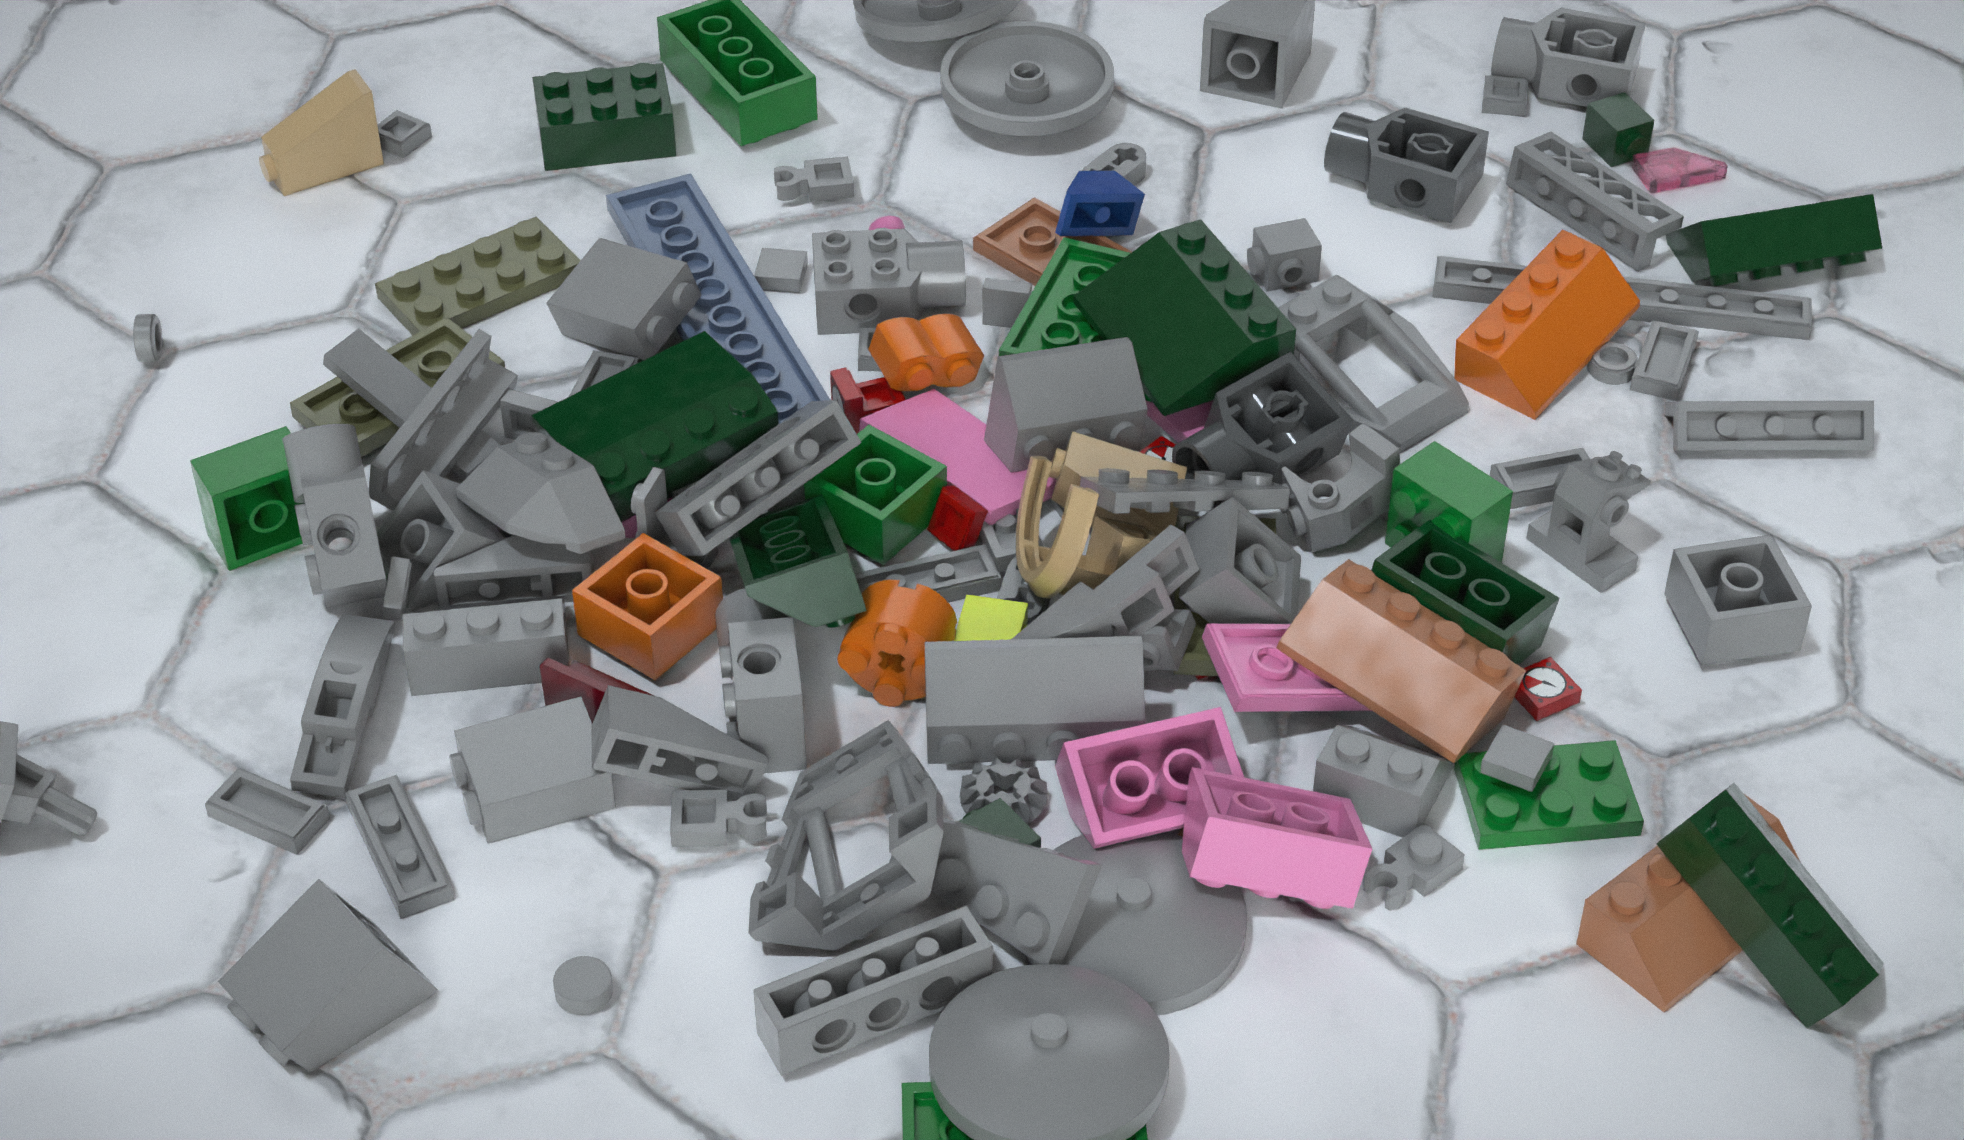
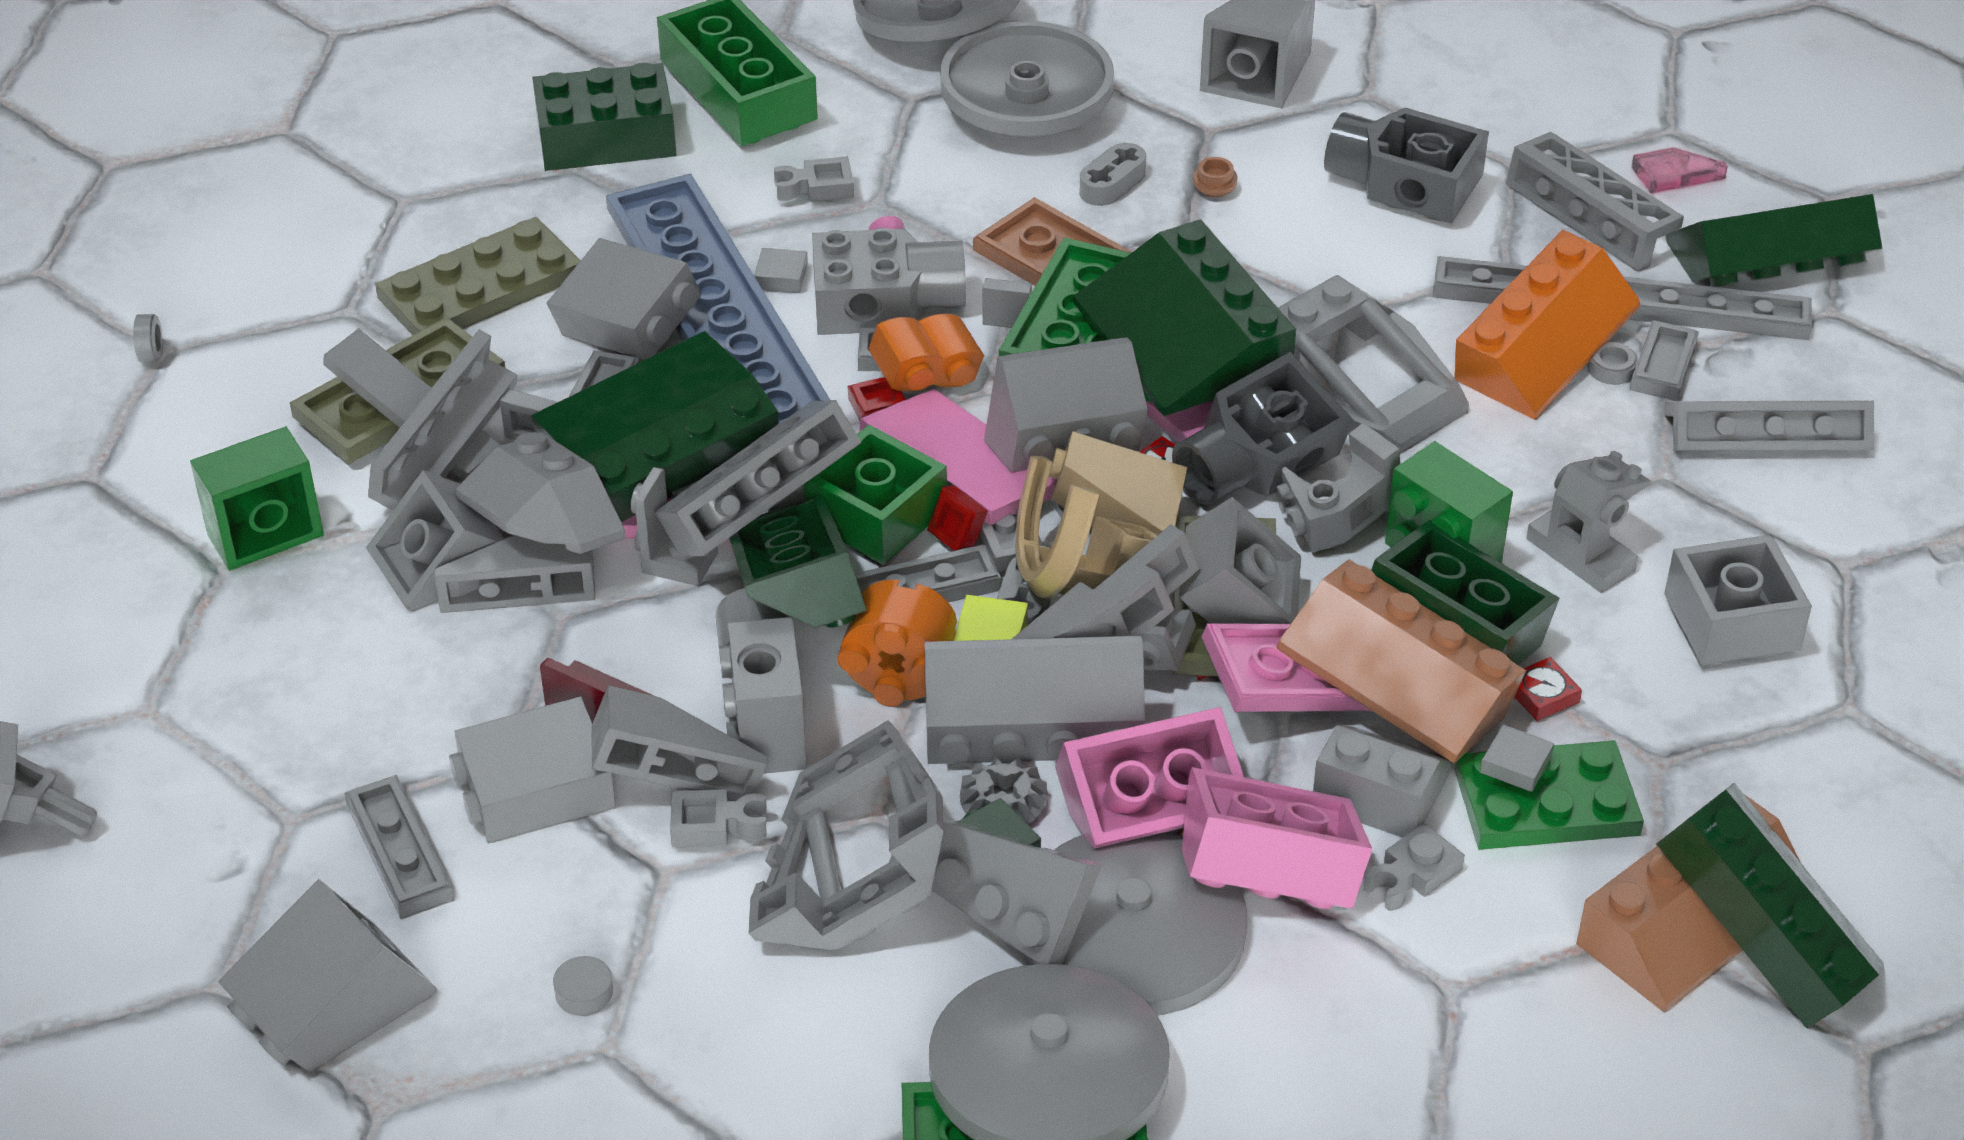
light grey tile [205,767,330,855] -> none
tan slope [259,69,384,196] -> none
light grey brick [283,424,387,608] -> none
light grey slope [290,614,395,798] -> none
light grey tile [377,110,432,158] -> none
light grey tile [383,556,412,620] -> none
light grey slope [403,598,569,696] -> none
orange brick [572,533,723,681] -> none
light grey brick [753,906,993,1076] -> none
tile [830,367,864,434] -> none
blue slope [1055,171,1145,236] -> none
light grey wing [1080,468,1290,514] -> none
light grey brick [1247,218,1322,291] -> none
light grey tile [1481,75,1528,117] -> none
light grey tile [1490,448,1590,509] -> none
light grey brick [1491,8,1646,107] -> none
dark green brick [1582,92,1655,167] -> none
none -> nougat plate [1193,157,1238,197]

